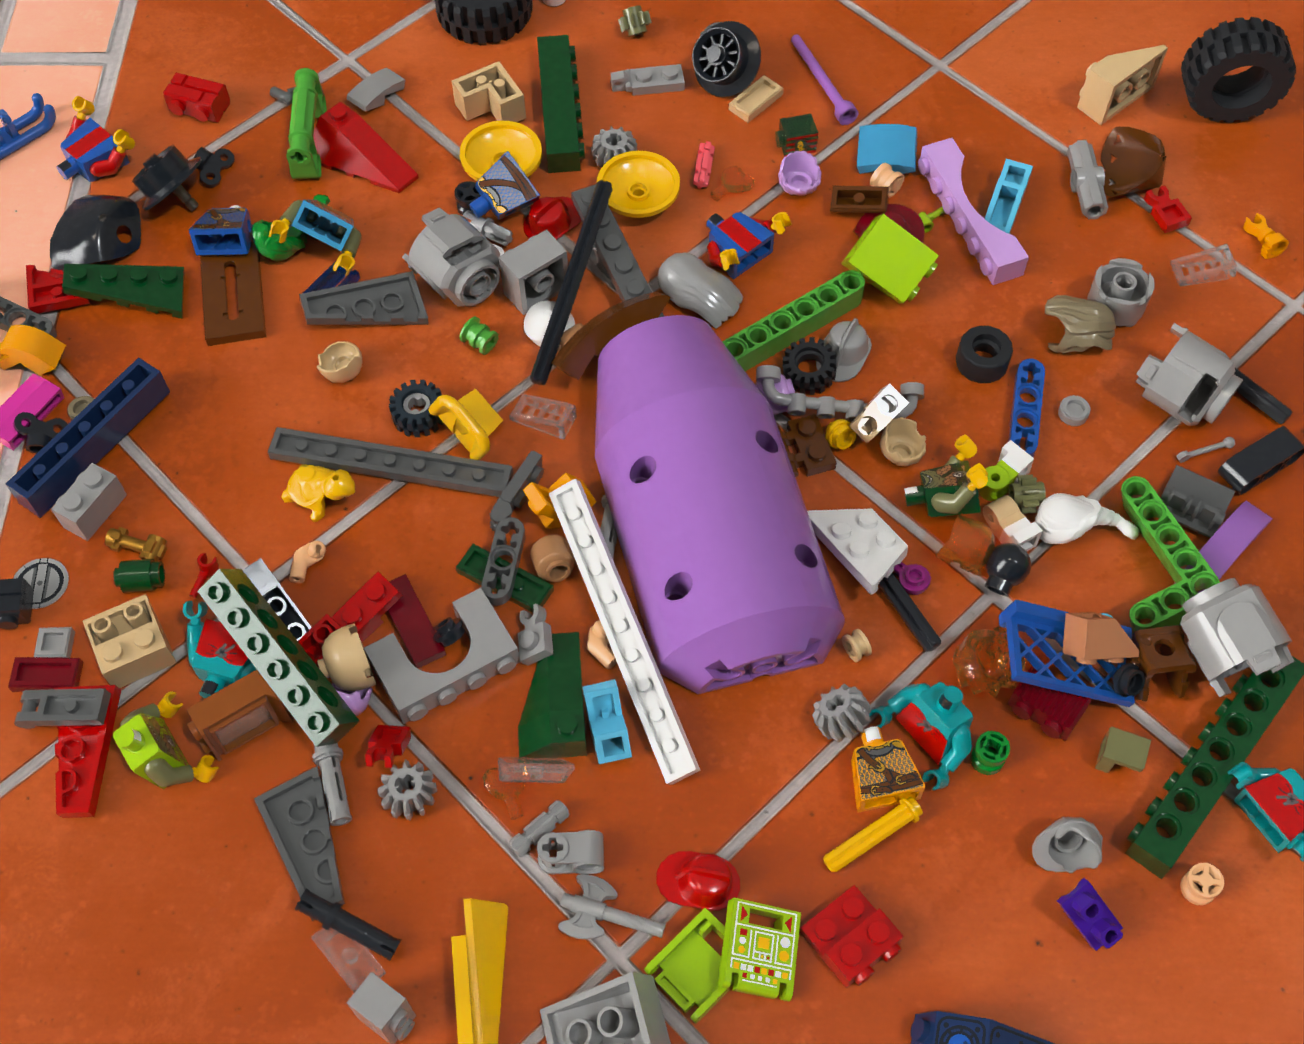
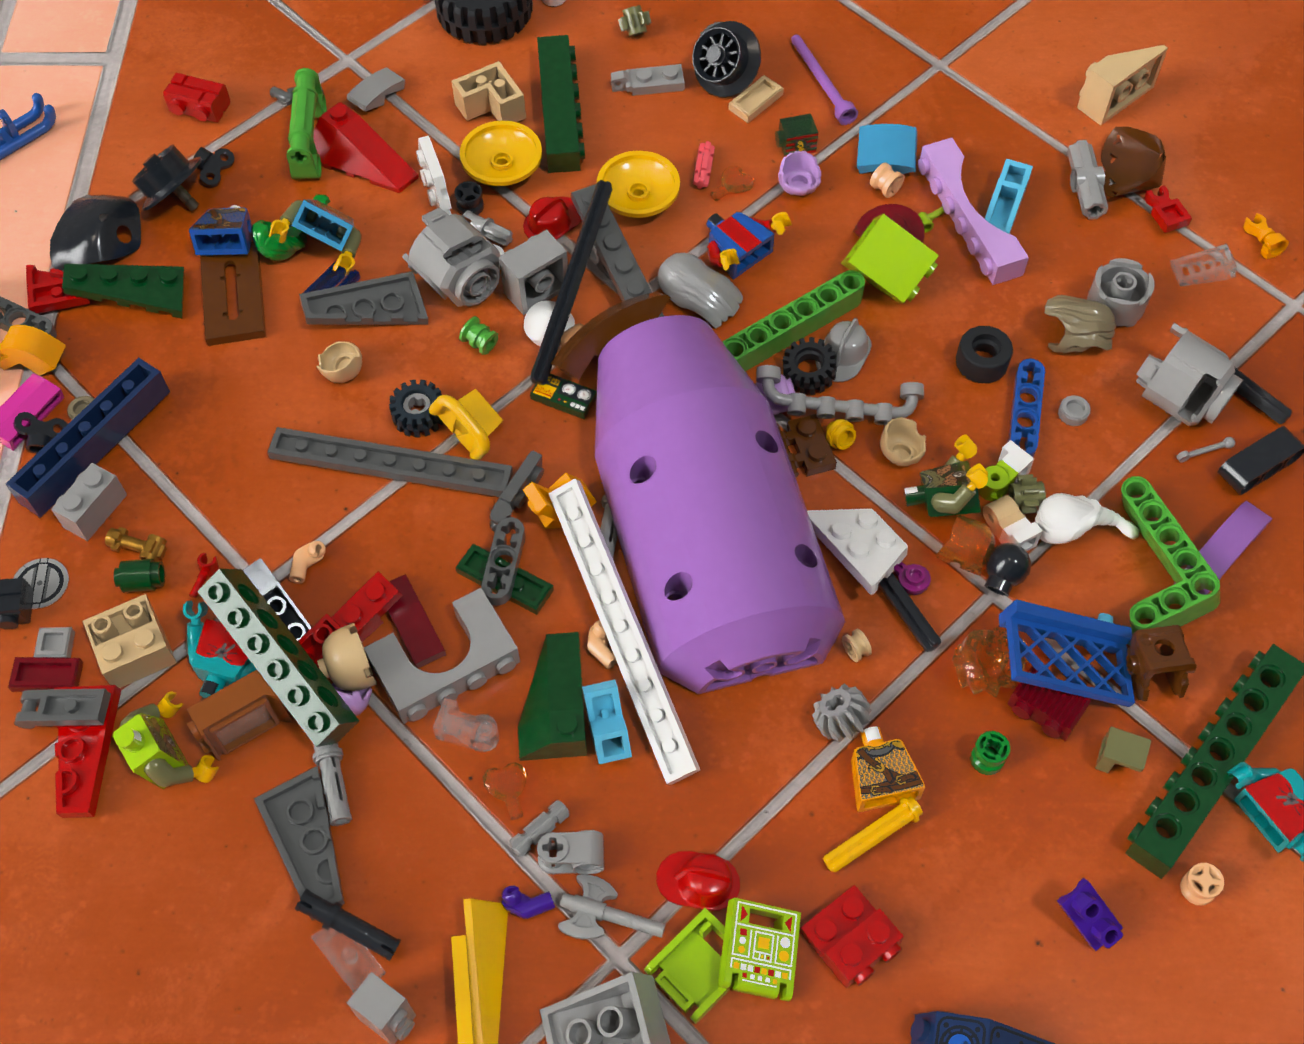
torso [56,96,135,182] -> none
yellow animal [281,464,355,522] -> none
red plate [365,725,411,768] -> none
light grey gear [378,759,438,820] -> none
black plate [433,617,465,647] -> none
torso [469,151,540,220] -> none
clear slope [498,757,575,783] -> none
clear slope [509,394,577,440] -> none
light grey plate [518,604,553,666] -> none
medium nougat head [530,535,576,582] -> none
light grey gear [591,126,637,167] -> none
reddish brown slope [830,186,889,213] -> none
leg [849,383,909,443] -> none
teal torso [869,682,973,791] -> none
light grey piece [1032,816,1103,873] -> none
nougat slope [1062,612,1139,665] -> none
black plate [1113,663,1145,697] -> none
dark grey hinge [1161,465,1235,538] -> none
light grey piece [1180,578,1295,697] -> none
black tyre [1181,17,1296,123] -> none
none -> white wing [416,136,452,215]
none -> clear leg [433,697,499,752]
none -> dark purple arm [502,886,555,919]
none -> tile [530,374,597,419]

